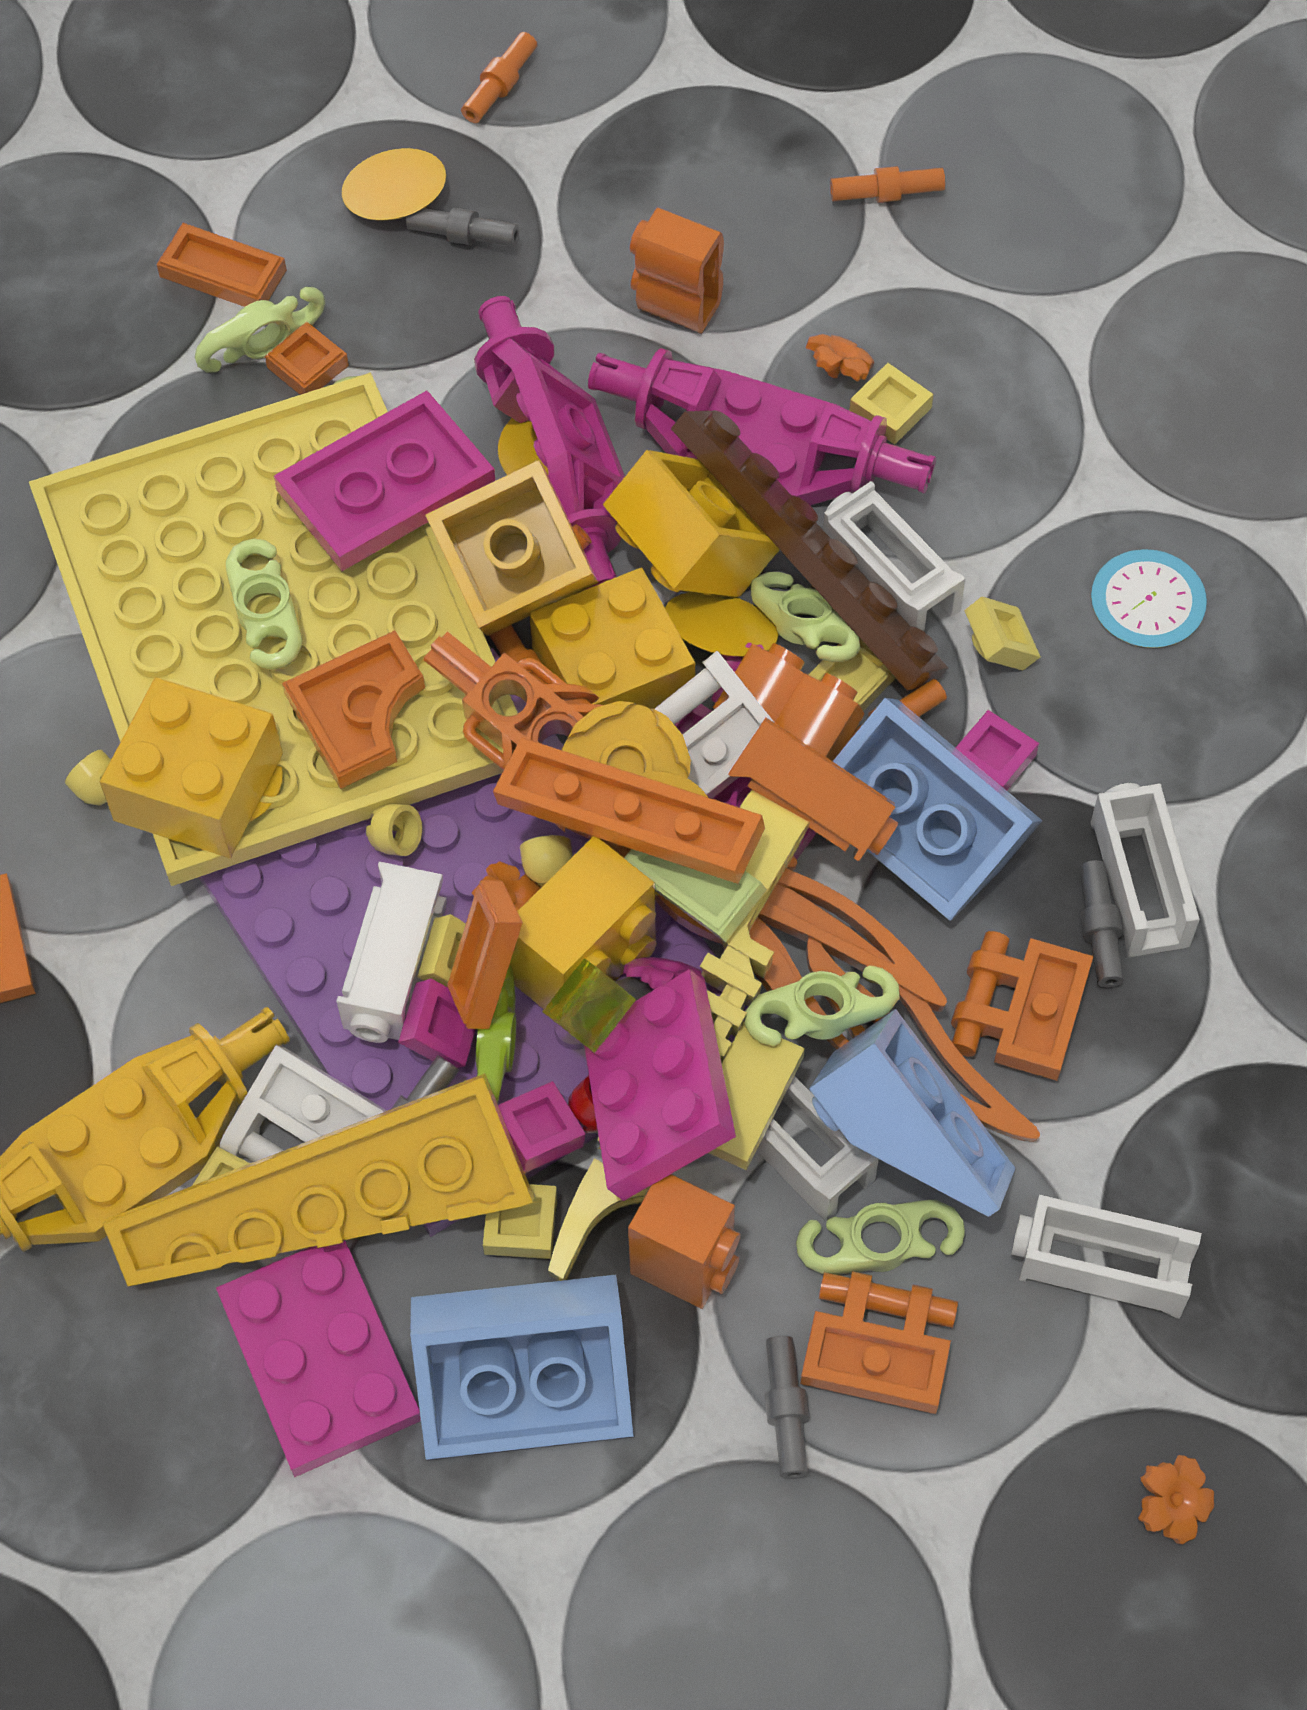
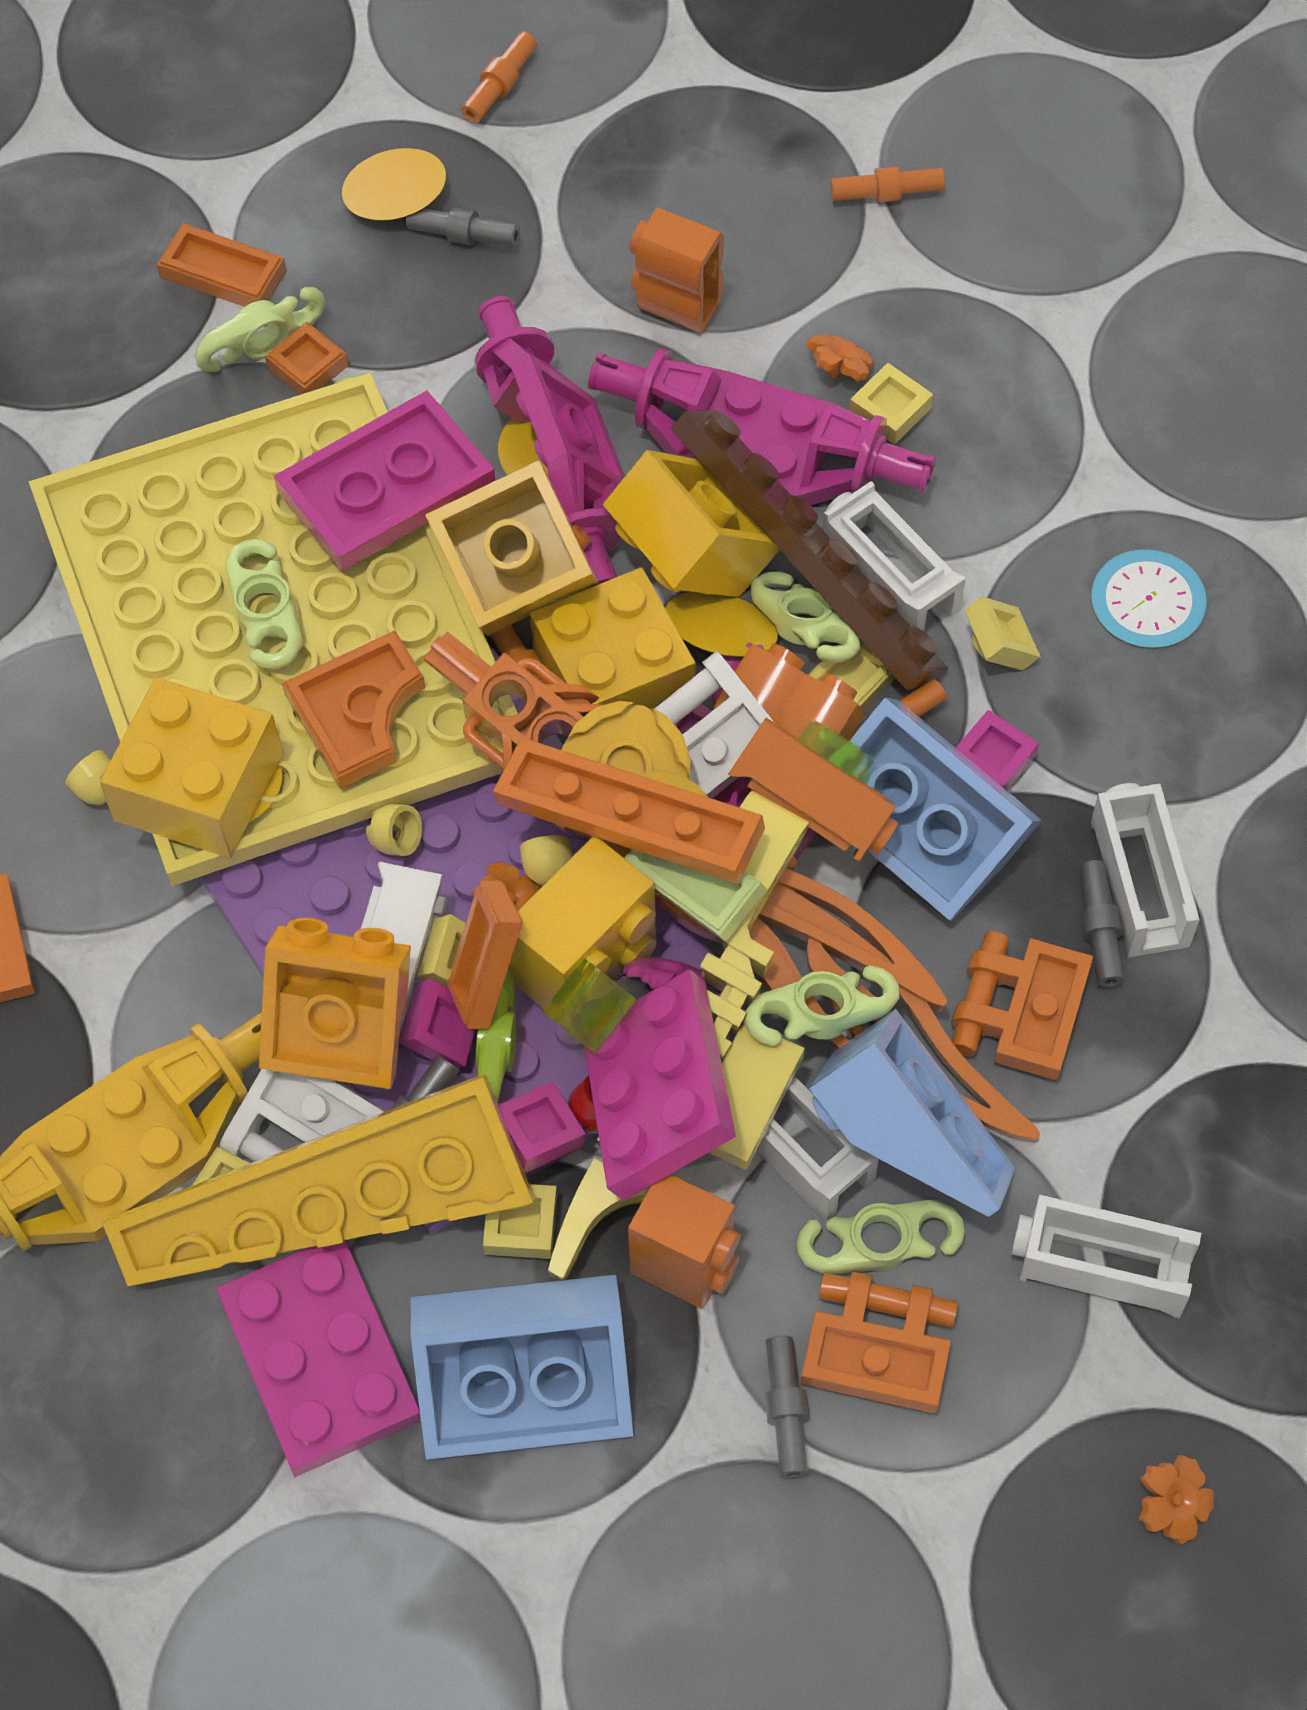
none -> light orange plate [259,918,411,1089]
none -> clear neon green tile [798,720,874,780]

